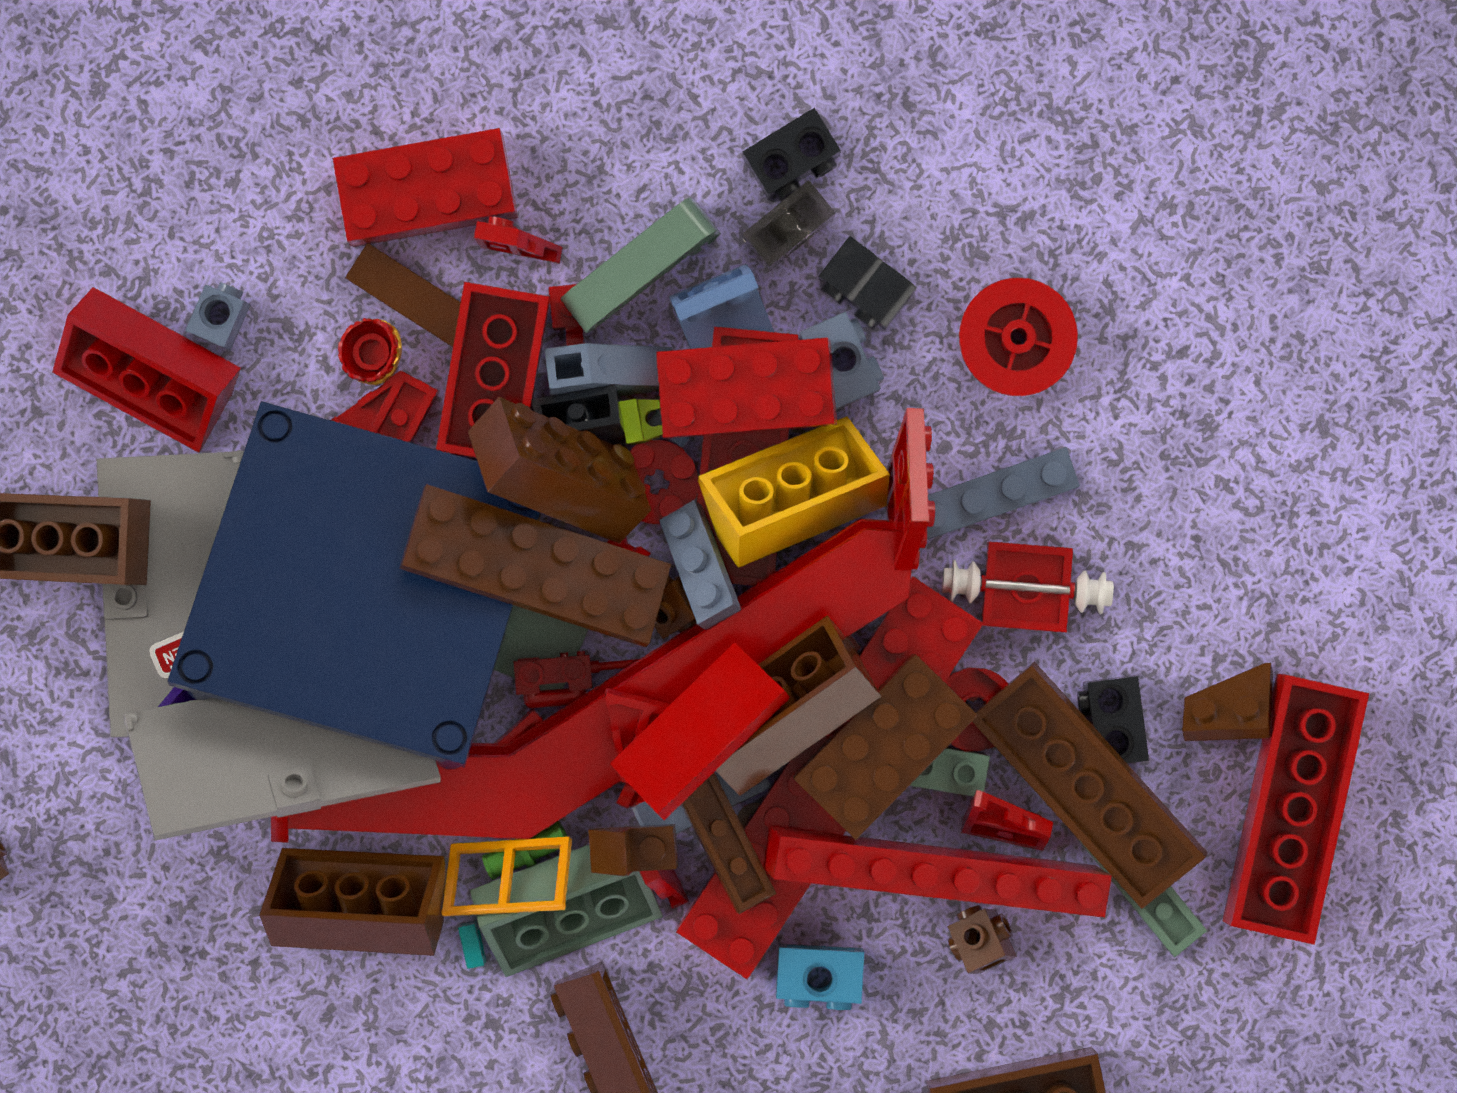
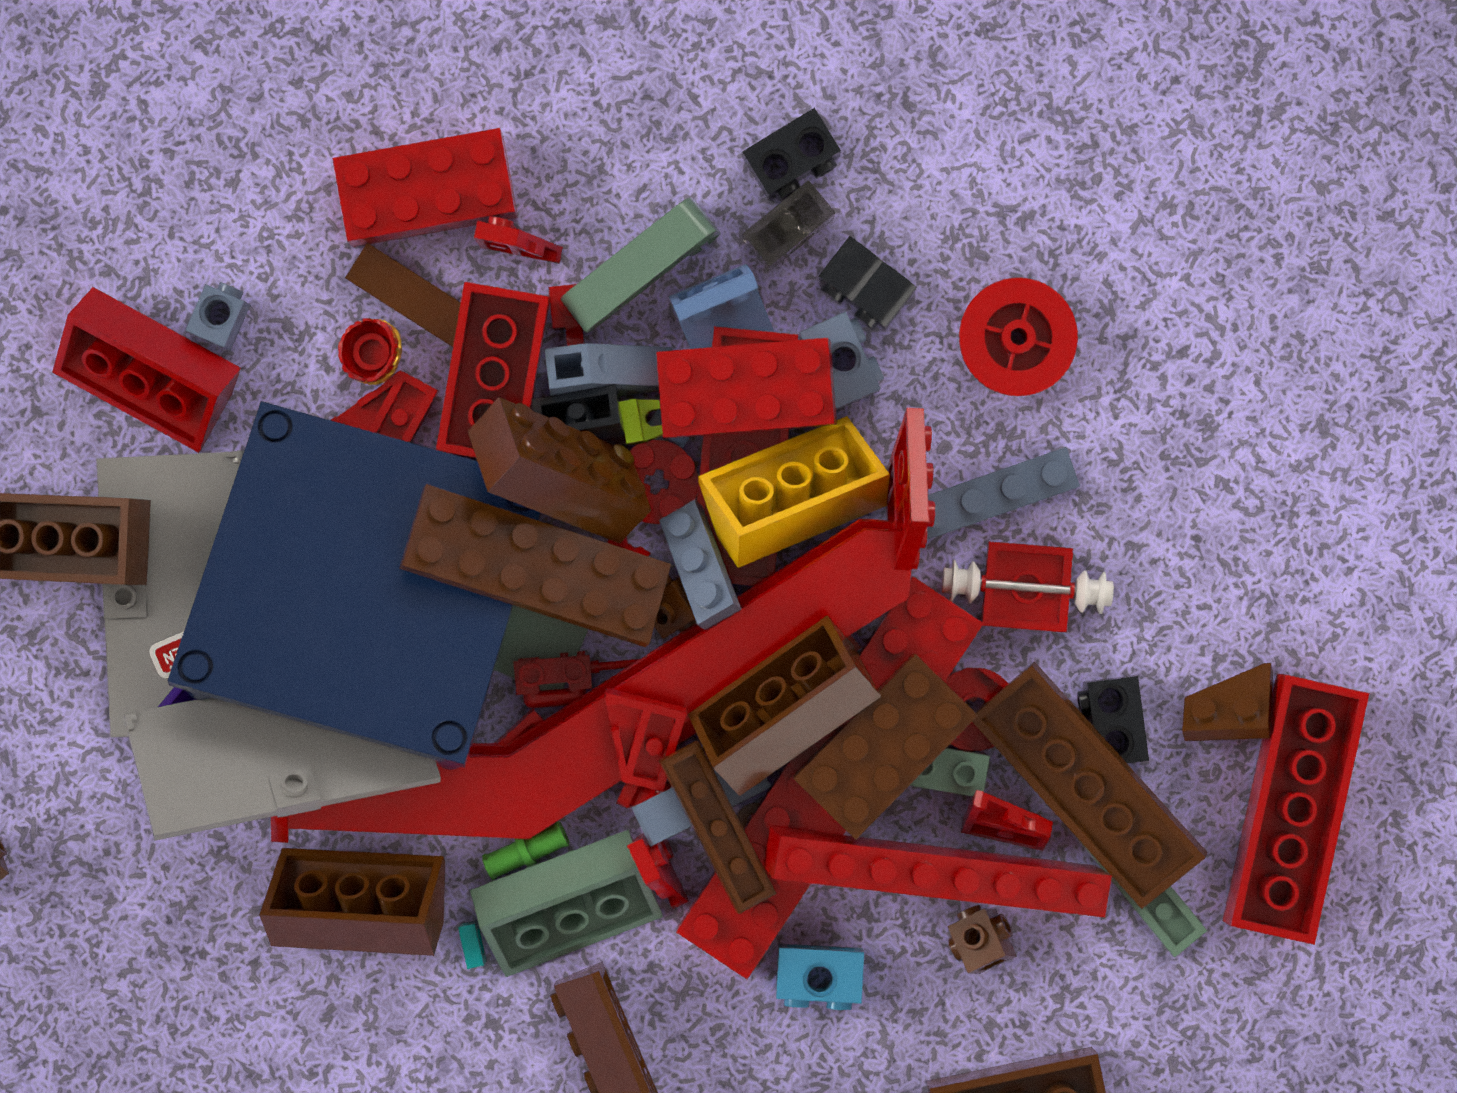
light orange window [441,837,572,916] -> none
reddish brown slope [588,824,678,876] -> none
red tile [610,642,791,820] -> none

